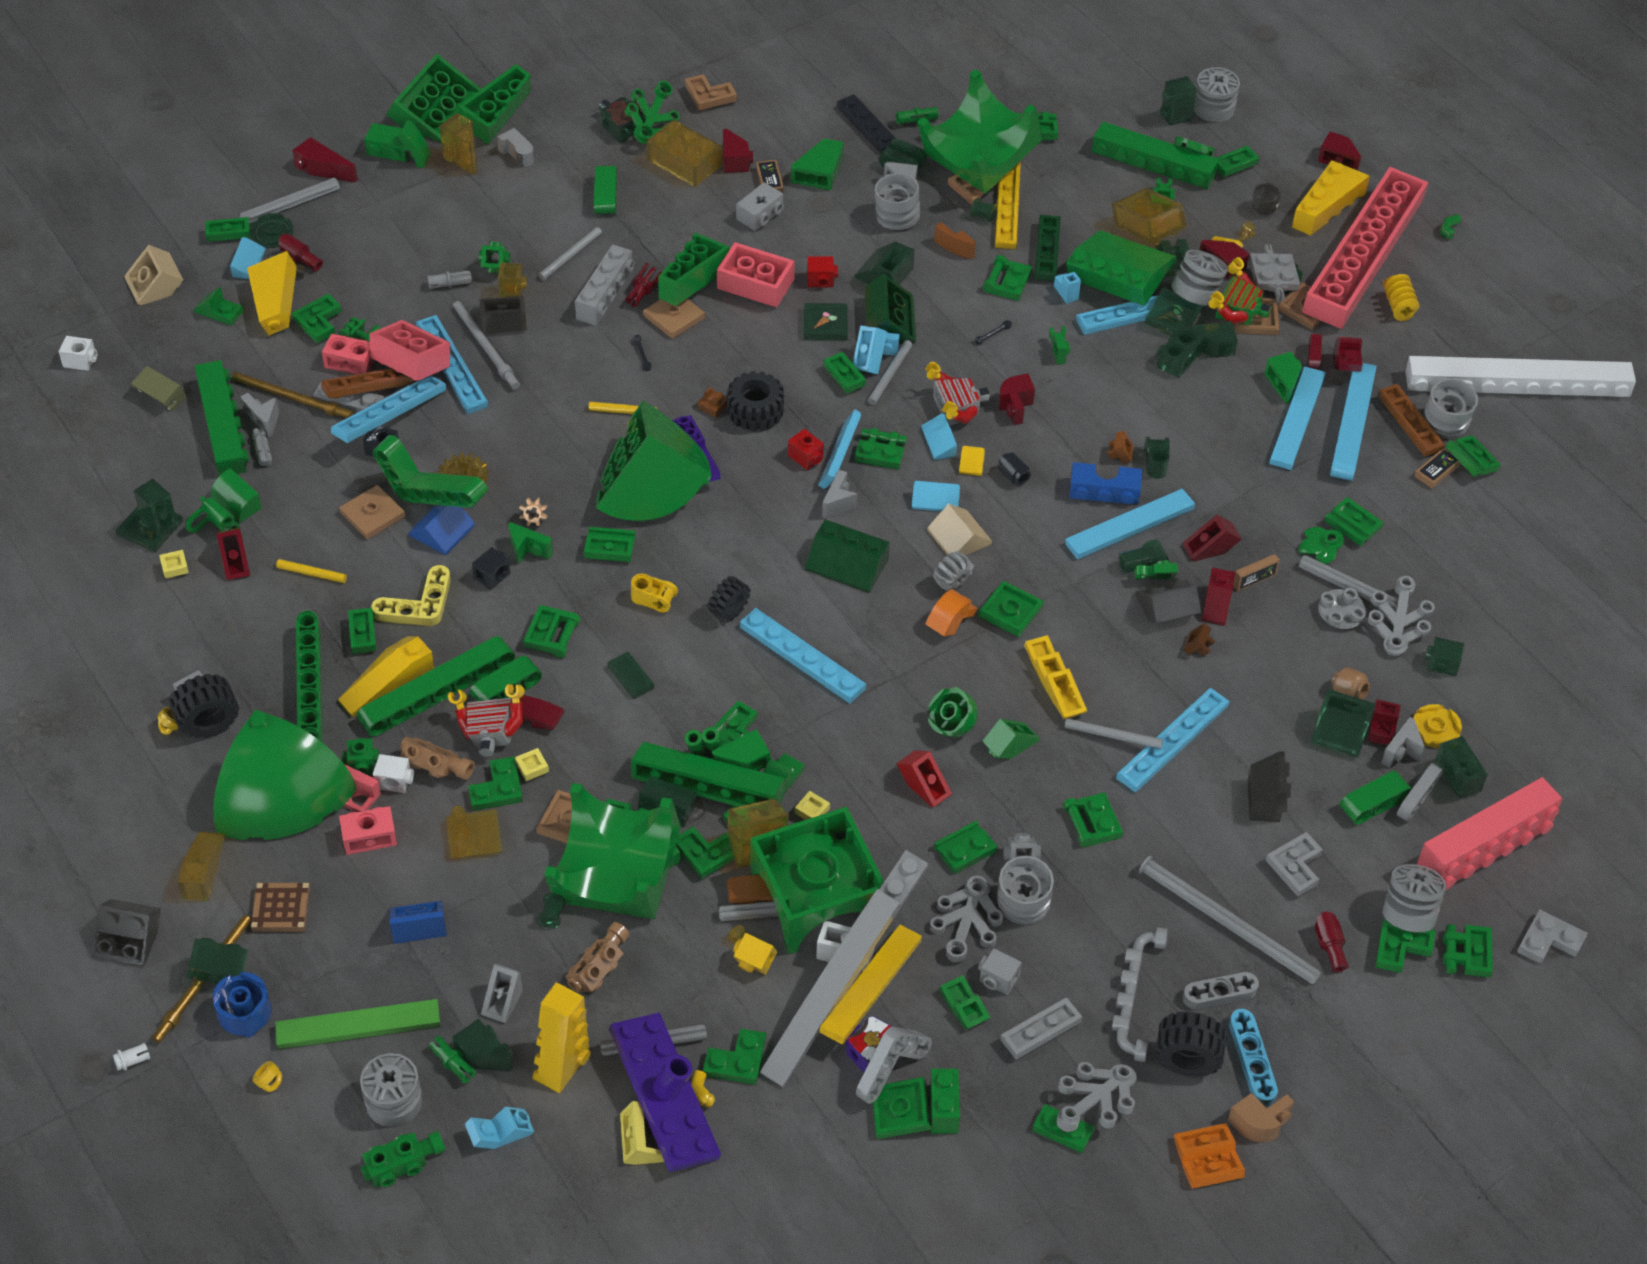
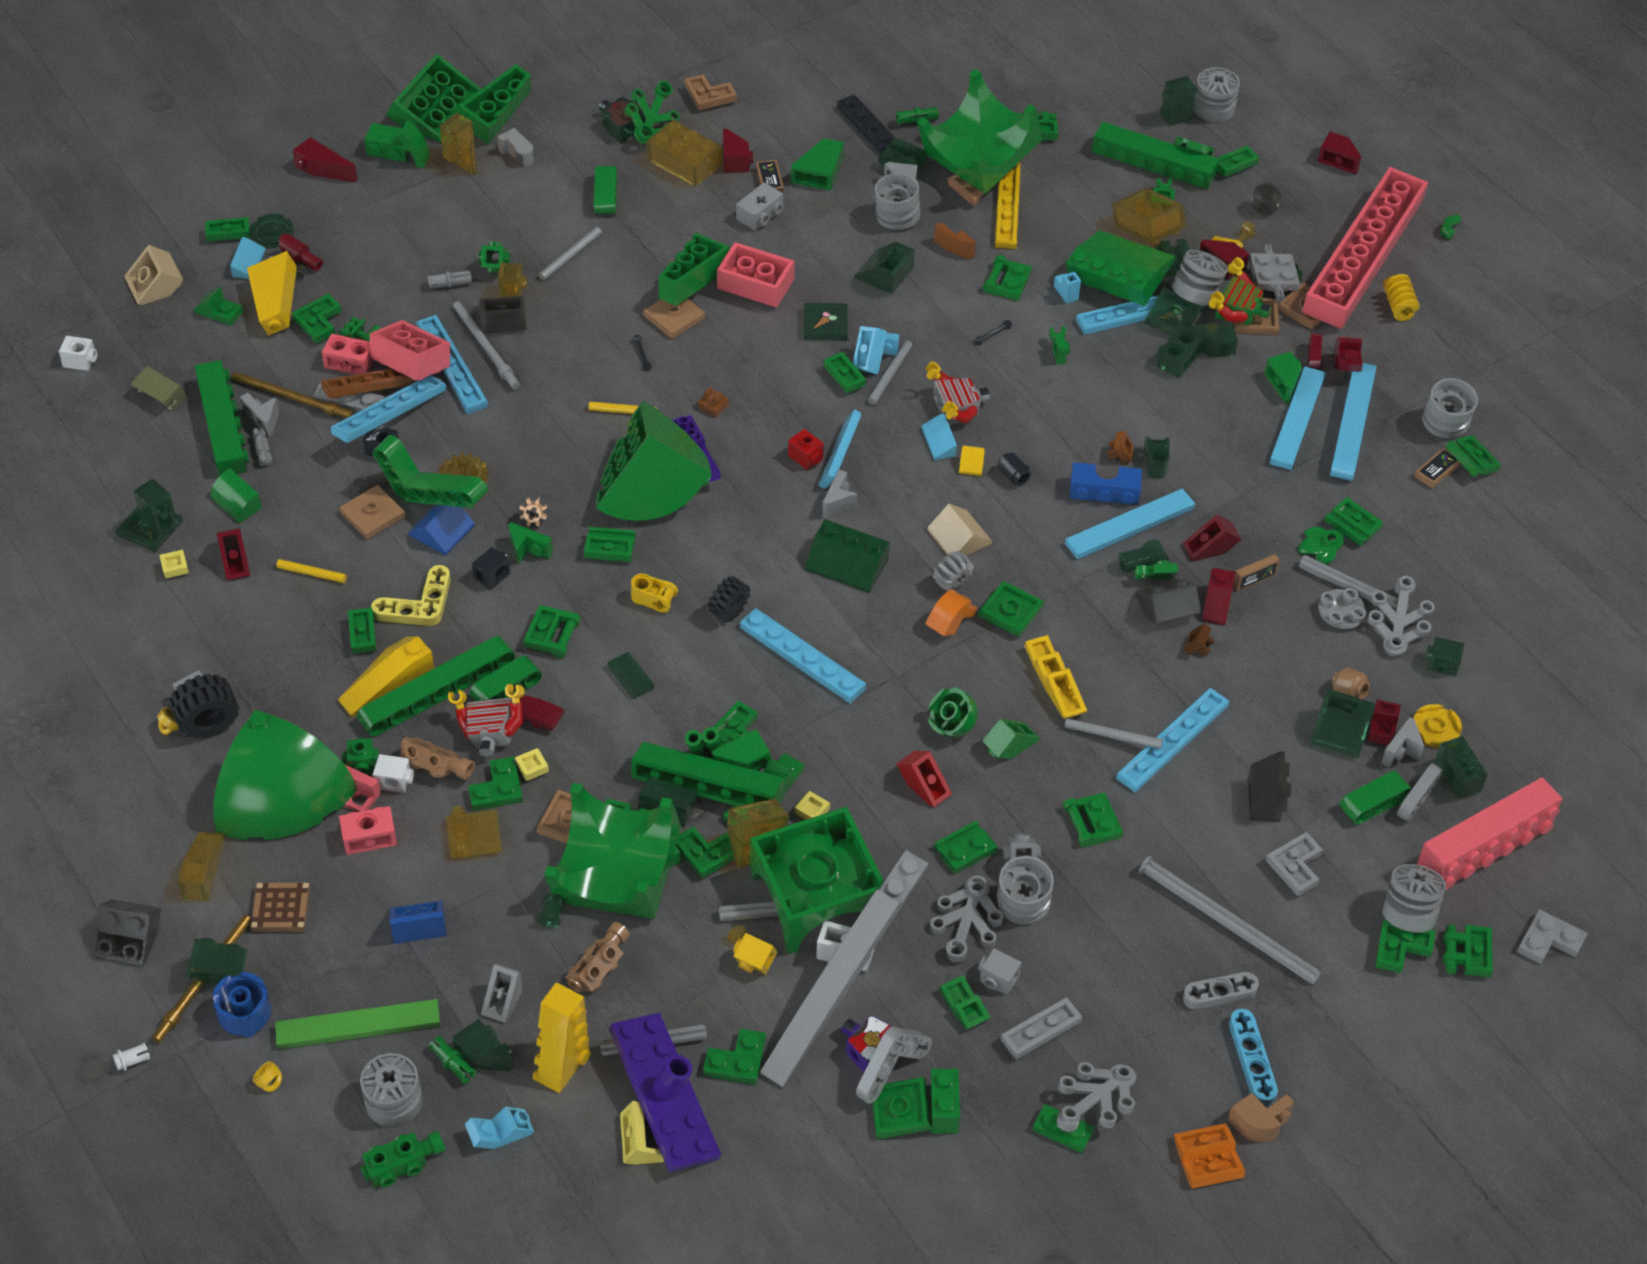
green piece [185,496,240,533] -> none
light grey axle [240,178,340,223] -> none
green beam [296,610,323,743] -> none
light grey brick [575,244,635,326] -> none
dark red arm [625,262,662,307] -> none
yellow arm [690,1070,715,1108] -> none
dark orange slope [726,875,773,904] -> none
black tyre [727,371,784,431] -> none
red brick [807,256,838,287] -> none
yellow tile [819,924,922,1045] -> none
green plate [854,427,907,470] -> none
dark green slope [865,273,916,344] -> none
medium azure slope [912,481,960,512] -> none
clear green bush [970,198,997,222] -> none
dark red brick [998,373,1035,425] -> none
dark green plate [1034,215,1061,281] -> none
light grey bar [1112,927,1168,1062] -> none
black tyre [1155,1011,1227,1077] -> none
yellow wedge [1292,160,1370,235] -> none
dark red arm [1315,911,1349,972] -> none
dark orange plate [1377,384,1445,457] -> none
white brick [1405,356,1636,397] -> none

